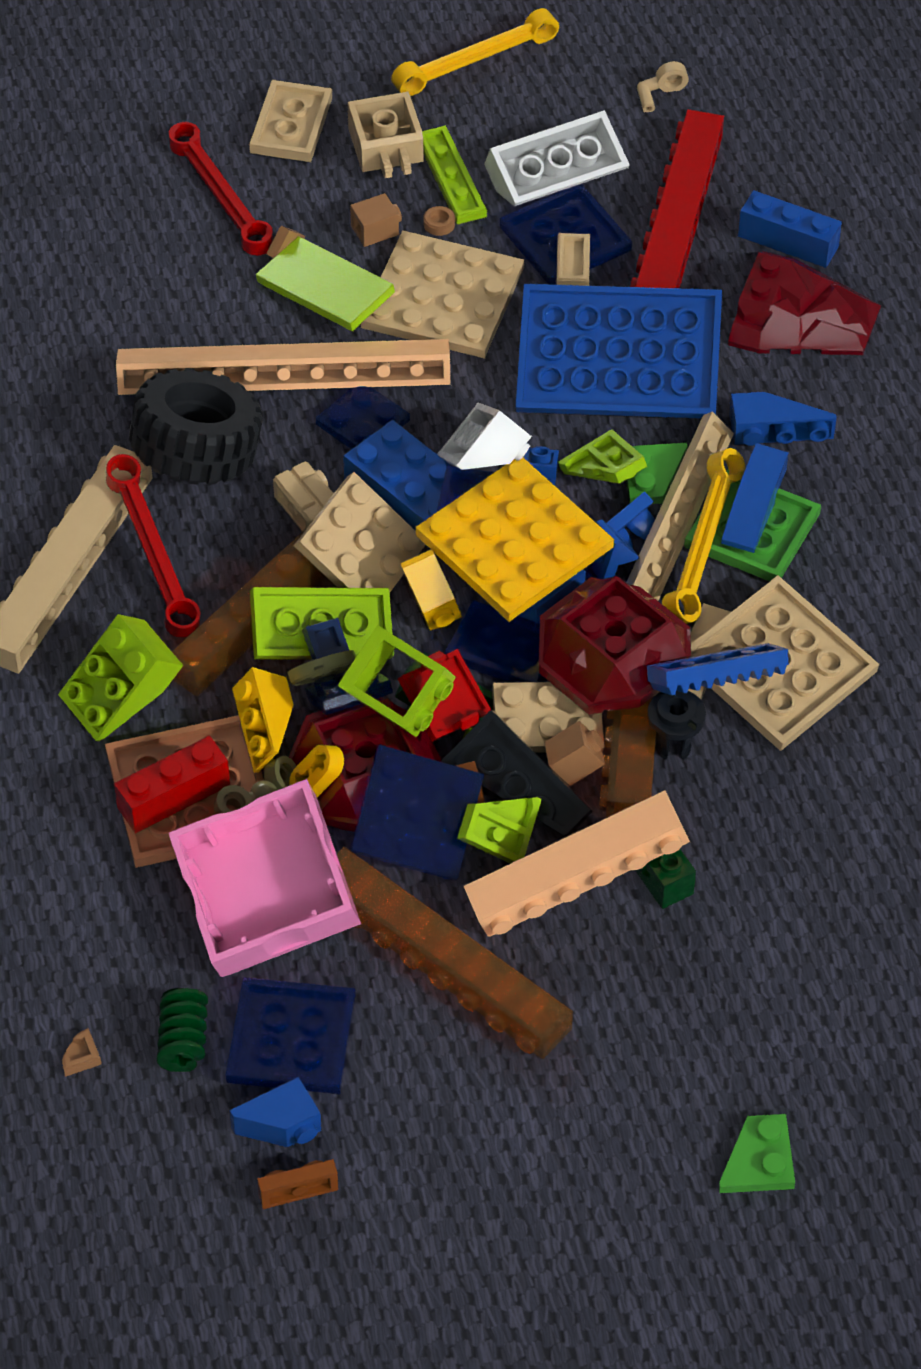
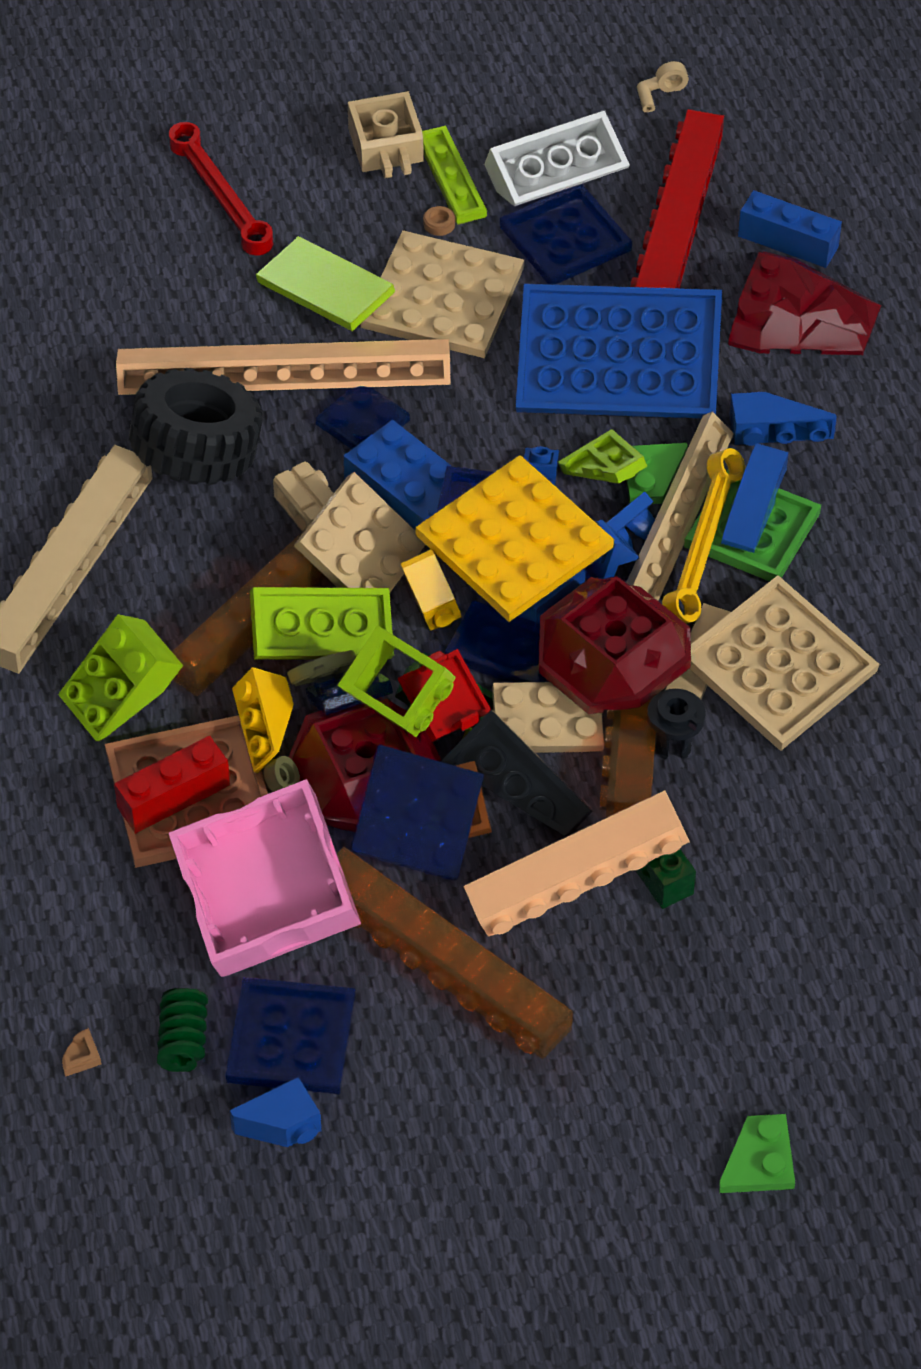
red piece [106,454,201,637] -> none
olive plate [214,780,278,814] -> none
tan plate [250,80,332,162] -> none
dark orange plate [257,1159,338,1209] -> none
medium nougat tile [267,226,305,258] -> none
yellow beam [289,745,344,798] -> none
dark blue plate [302,618,349,661] -> none
medium nougat brick [350,193,402,247] -> none
yellow piece [391,8,559,96] -> none
white slope [437,403,532,470] -> none
lime wing [457,797,542,864] -> none
medium nougat brick [544,721,605,786] -> none
tan tile [556,233,590,286] -> none
blue gear [647,643,789,695] -> none

